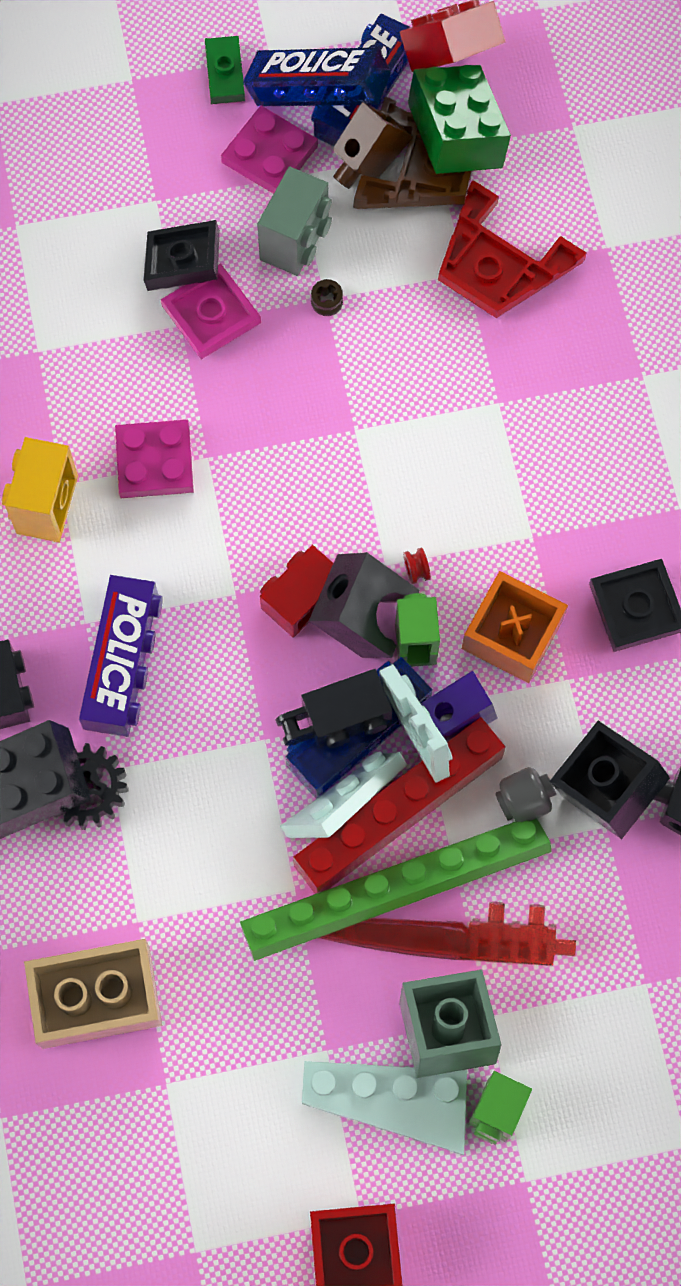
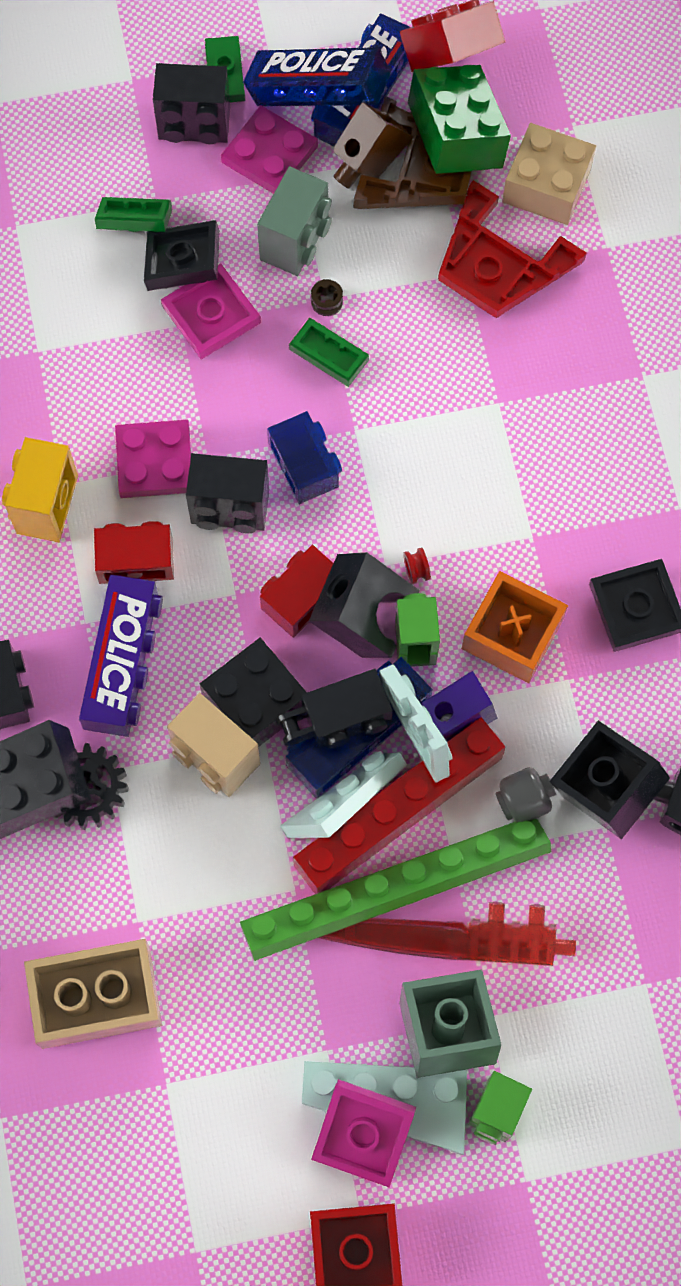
none -> green plate [94,197,172,232]
none -> red brick [94,521,174,584]
none -> black brick [153,63,231,144]
none -> tan brick [167,692,261,797]
none -> black brick [186,453,270,533]
none -> black brick [199,637,307,747]
none -> clear blue brick [267,411,342,504]
none -> green plate [289,318,369,387]
none -> dark pink plate [311,1079,416,1188]
none -> tan brick [502,123,597,225]

